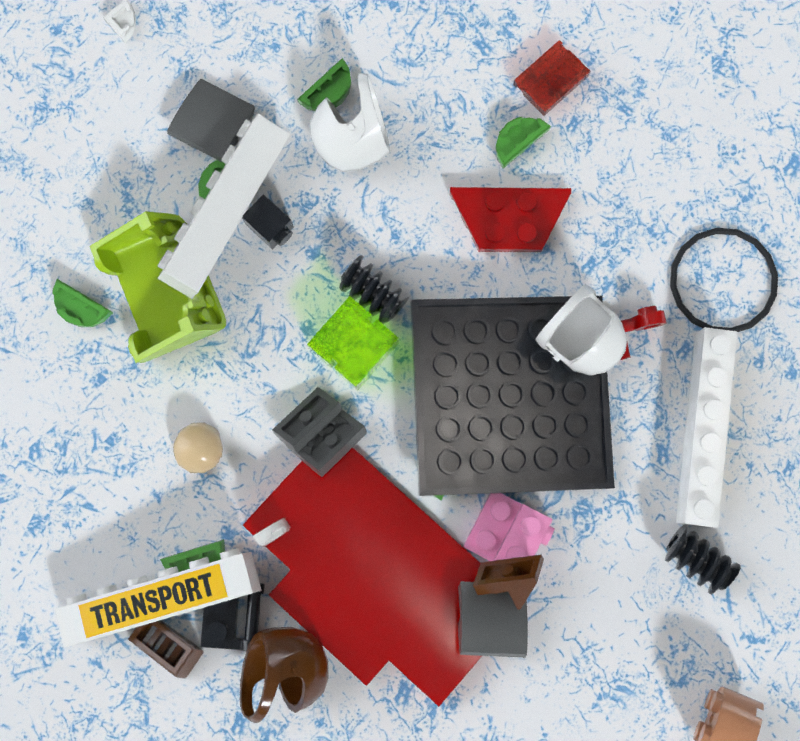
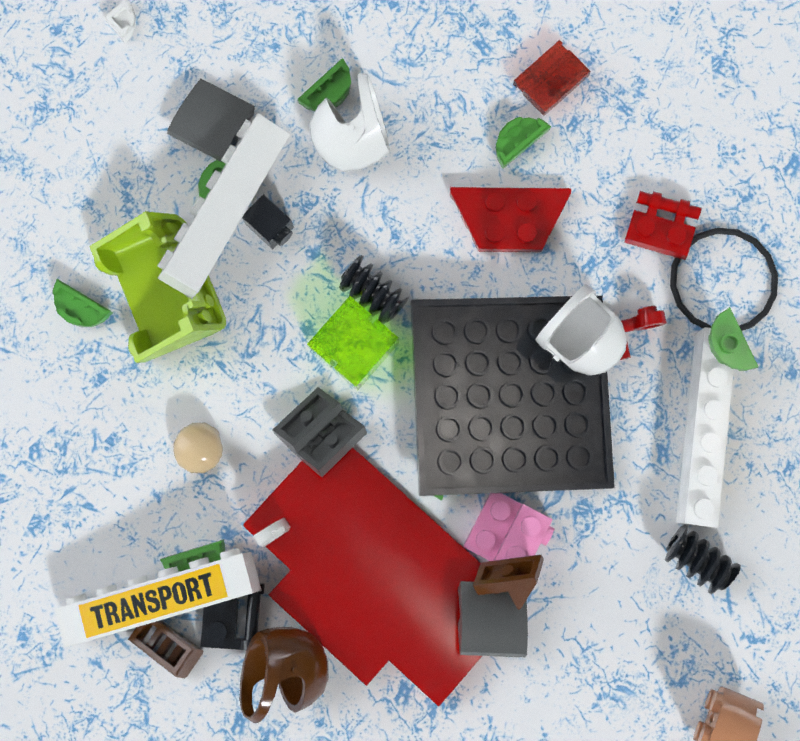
none -> red plate [624,191,702,260]
none -> bright green plate [708,307,758,371]

